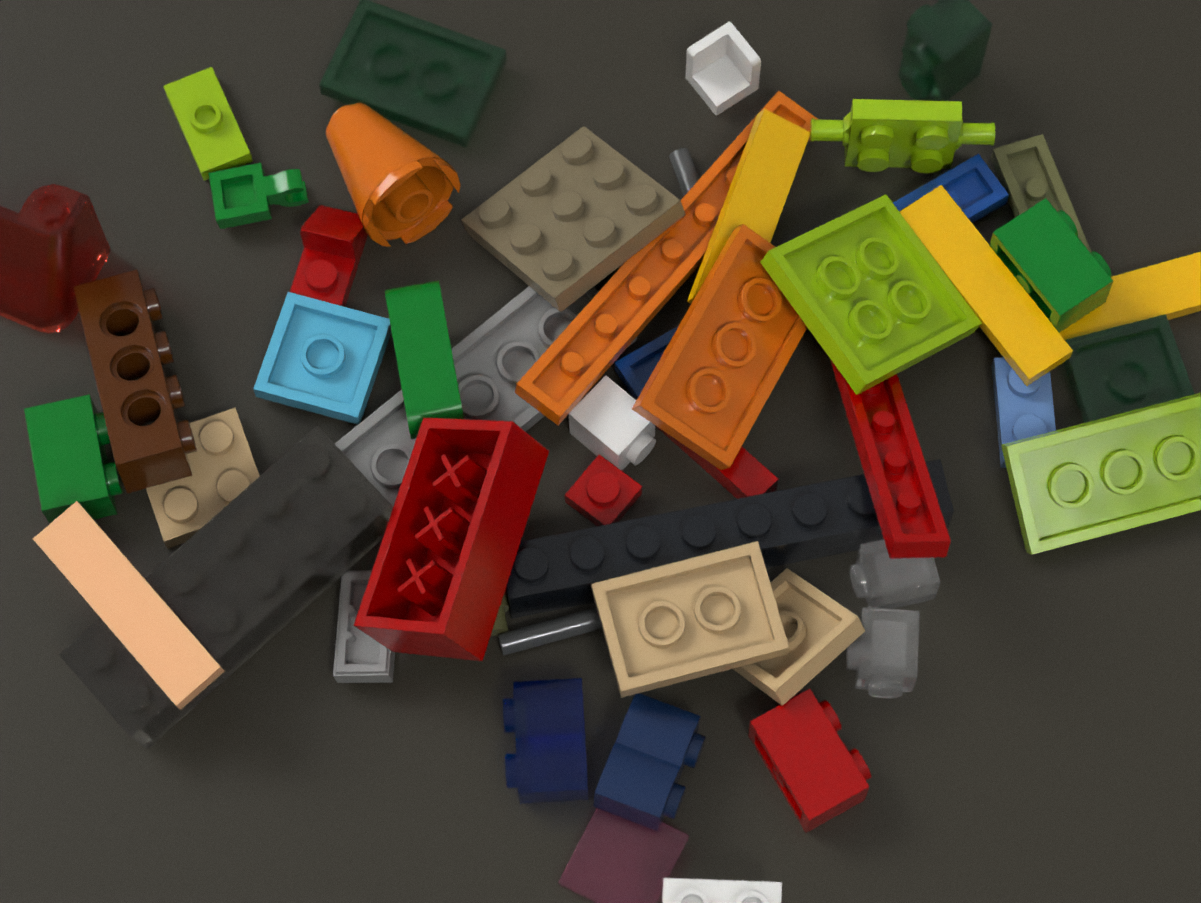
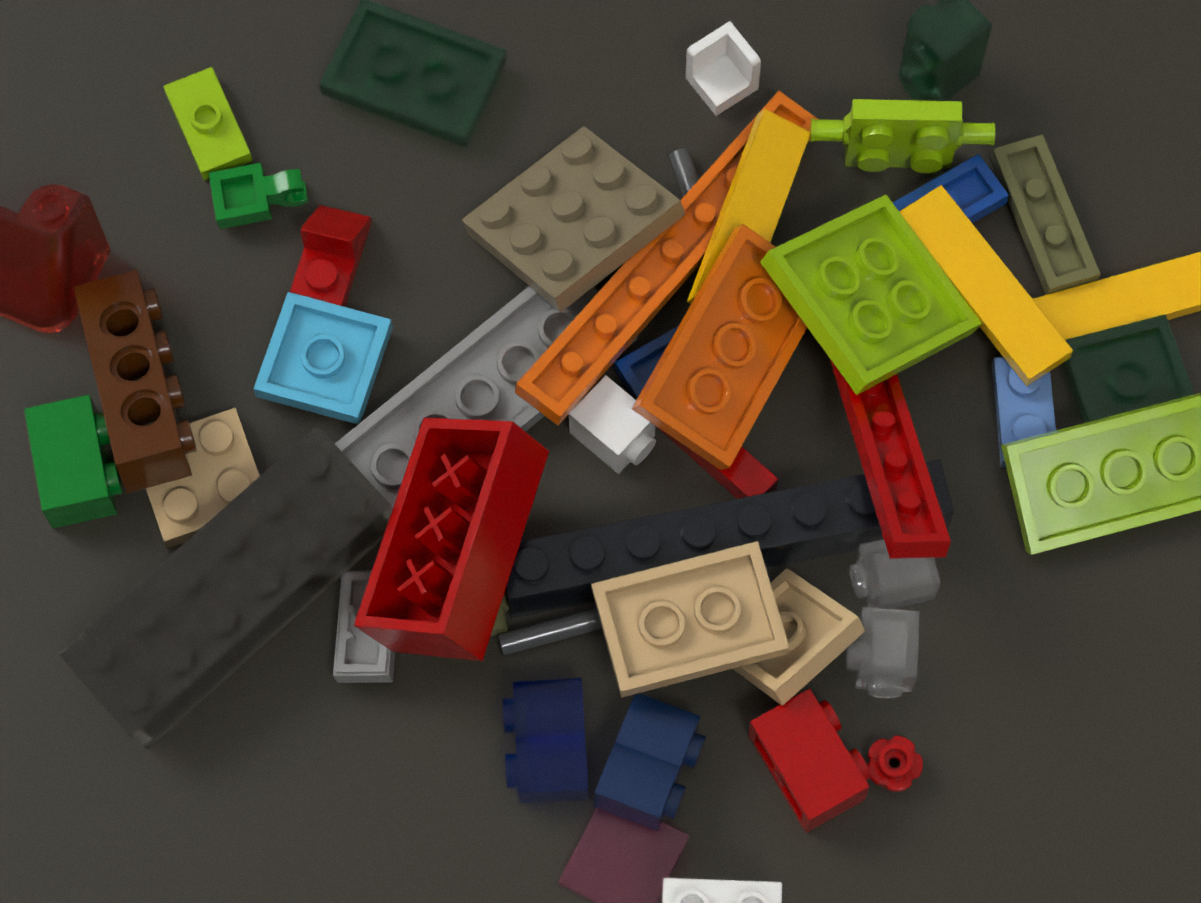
light nougat tile [33,501,225,710] -> none
orange cone [326,103,461,247] -> none
green beam [385,280,464,440] -> none
red plate [565,454,643,526] -> none
green brick [990,198,1113,333] -> none
none -> red plate [867,736,923,792]

